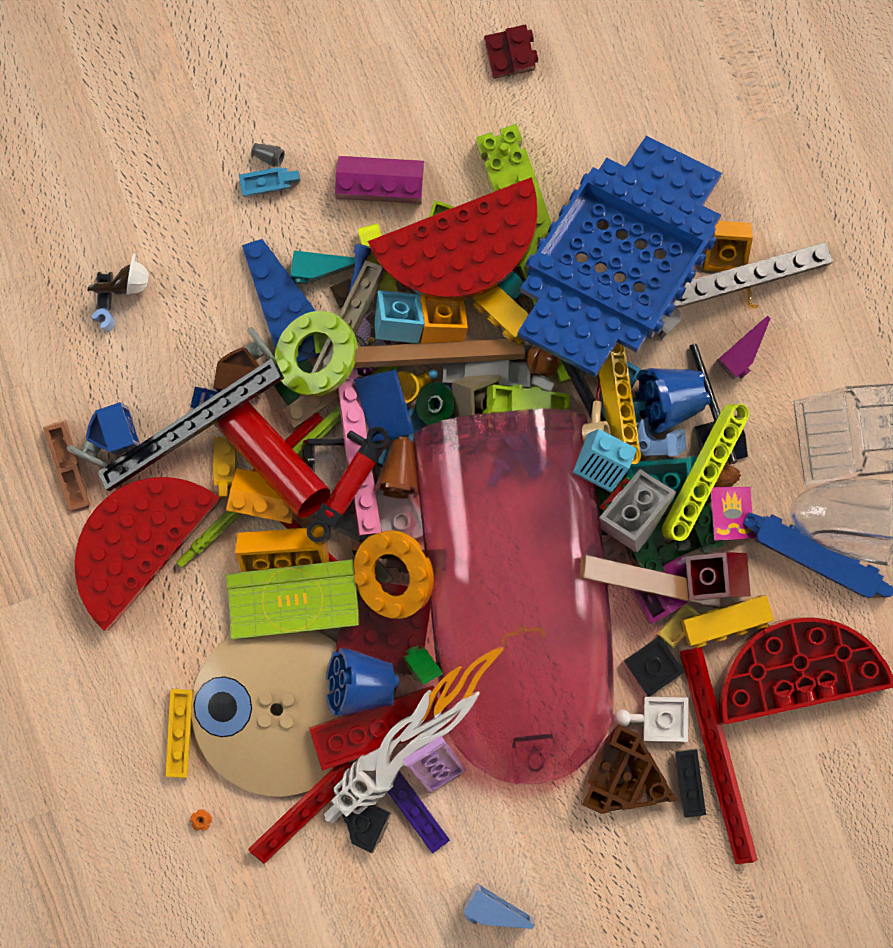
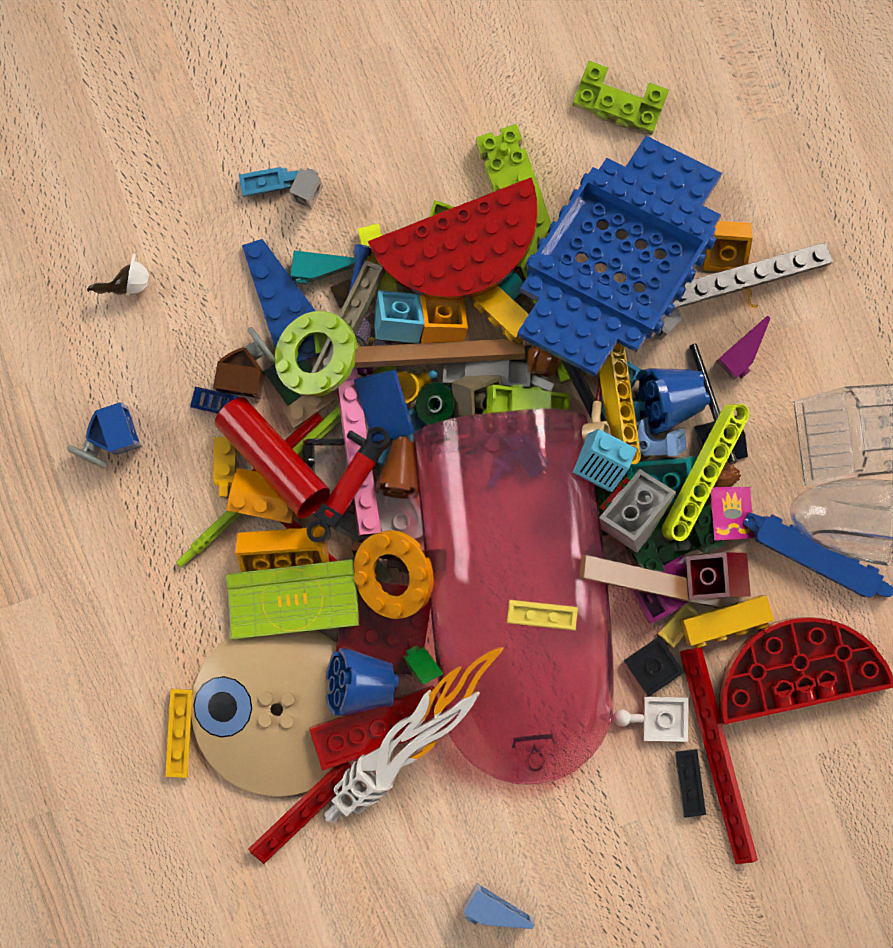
nougat slope [43,419,90,511] -> none
red brick [75,477,222,631] -> none
piece [91,272,115,332] -> none
plate [98,358,284,491] -> none
orange plate [190,809,212,831] -> none
dark grey cone [251,143,285,167] -> none
magenta slope [335,156,424,204] -> none
black plate [342,804,391,853] -> none
dark purple tile [387,771,450,854] -> none
lavender tile [403,736,466,793] -> none
dark red plate [484,24,538,79] -> none
piece [502,626,545,645] -> none
reddish brown wedge [581,724,678,814] -> none
none -> light grey brick [289,168,323,209]
none -> light yellow tile [507,599,578,630]
none -> lime bracket [572,60,669,134]

